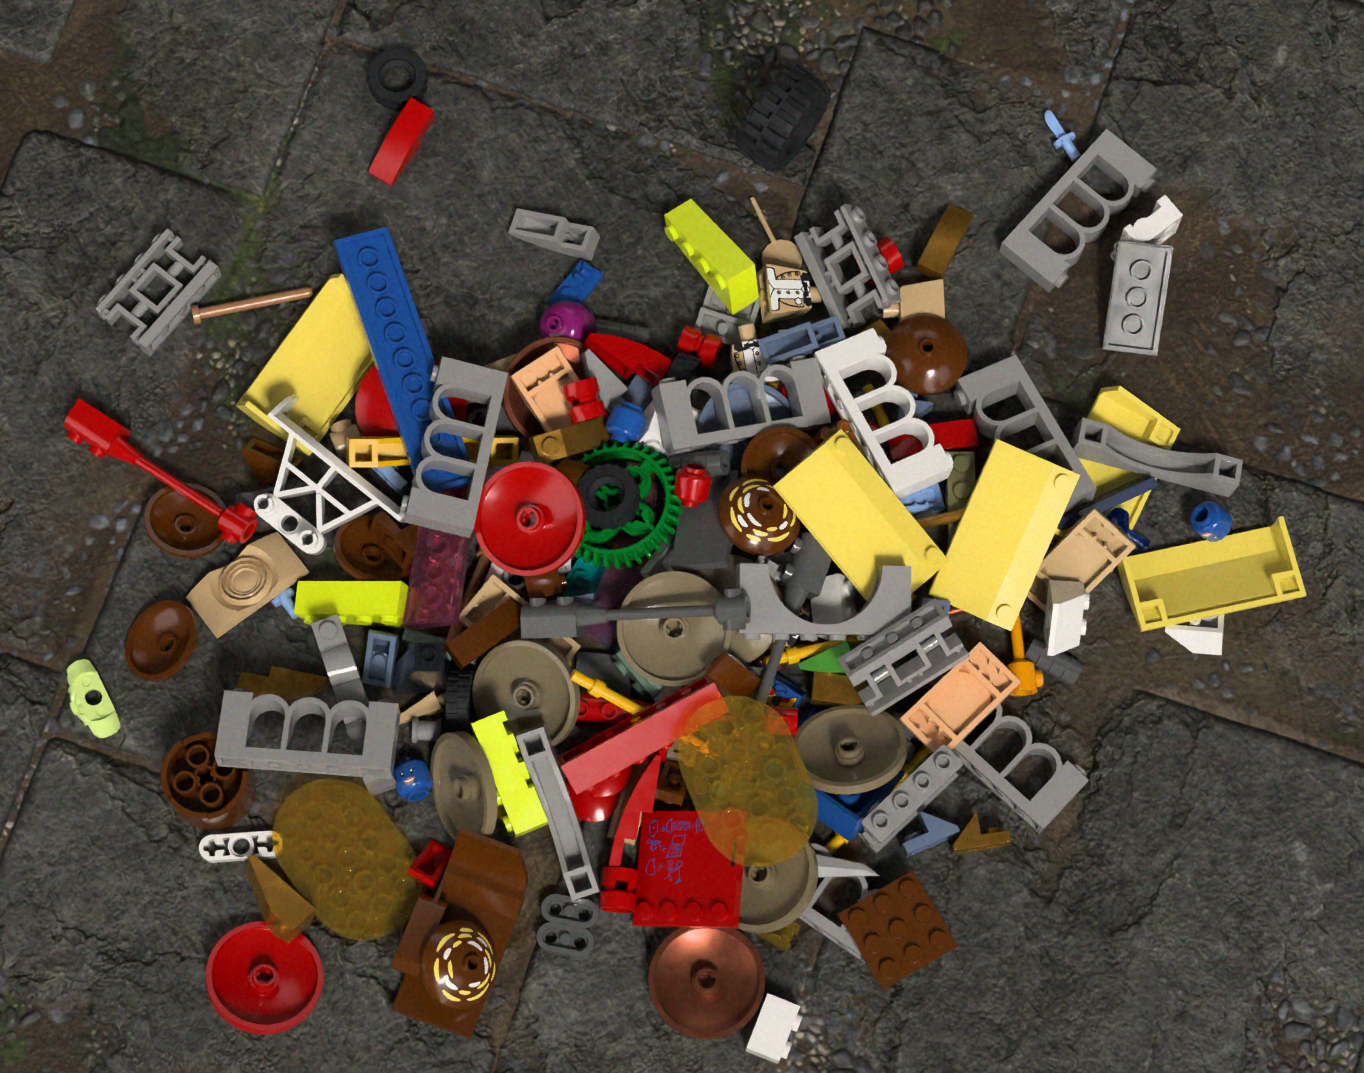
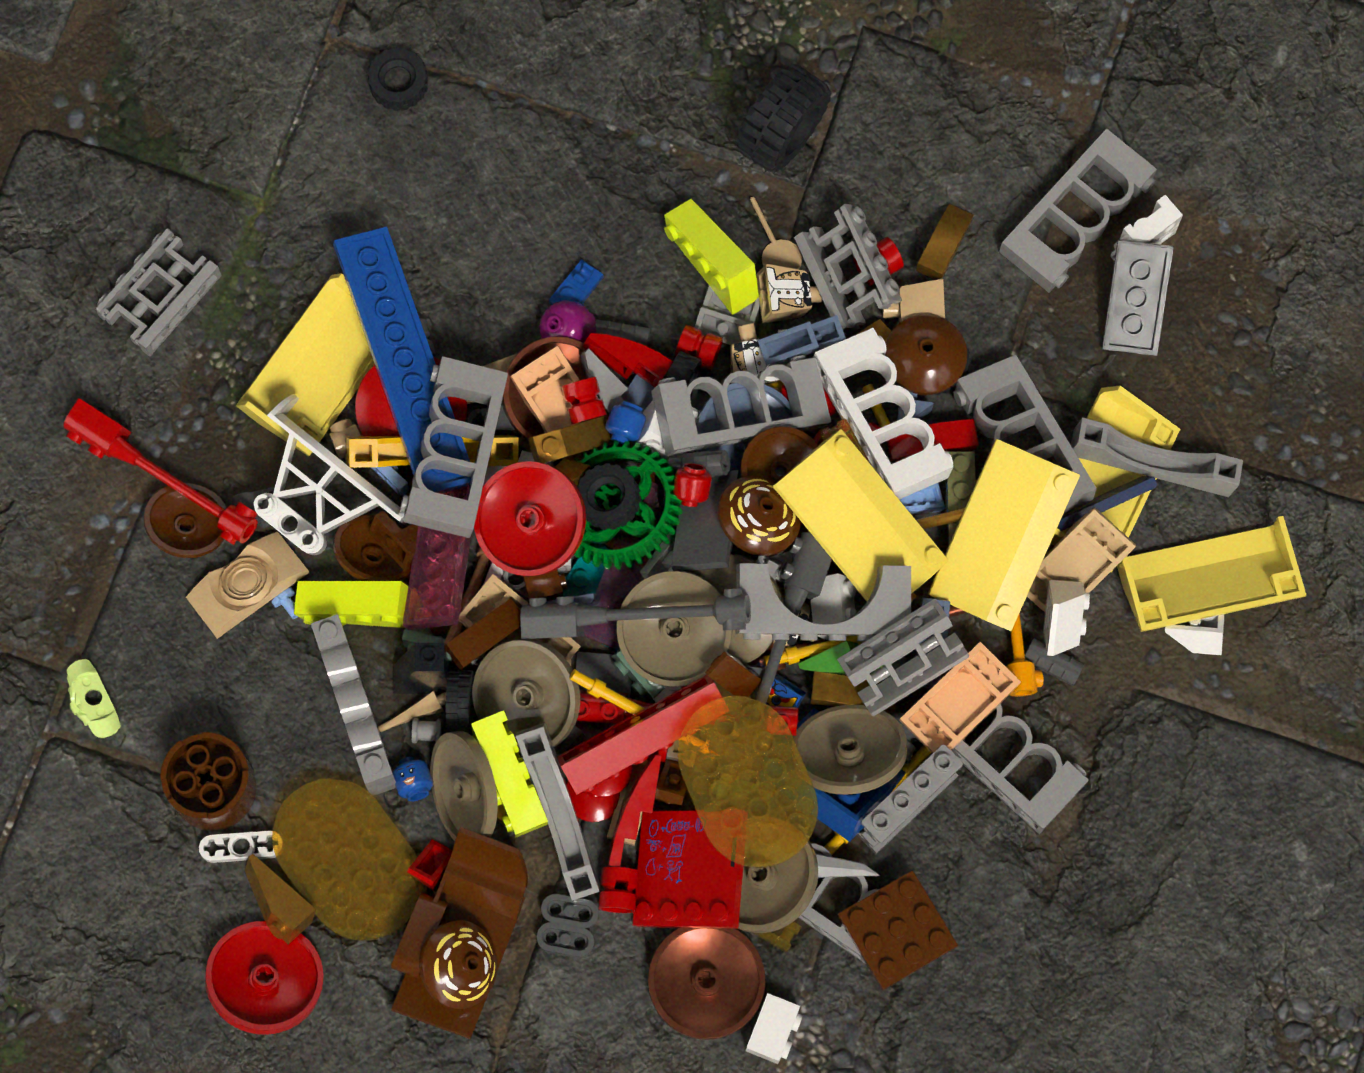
reddish brown dish [125,600,198,682] -> none
medium nougat bar [191,287,313,324] -> none
light grey fence [214,688,401,779] -> none
pearl gold slope [237,666,330,701] -> none
reddish brown slope [242,437,304,486] -> none
sand blue slope [362,629,401,688] -> none
red slope [368,97,435,187] -> none
light grey slope [508,208,600,261] -> none
sand blue slope [901,811,960,859] -> none
pearl gold slope [951,812,1011,855] -> none
light blue piece [1045,110,1082,162] -> none
clear blue bar [1105,508,1151,552] -> none
blue head [1190,501,1232,542] -> none

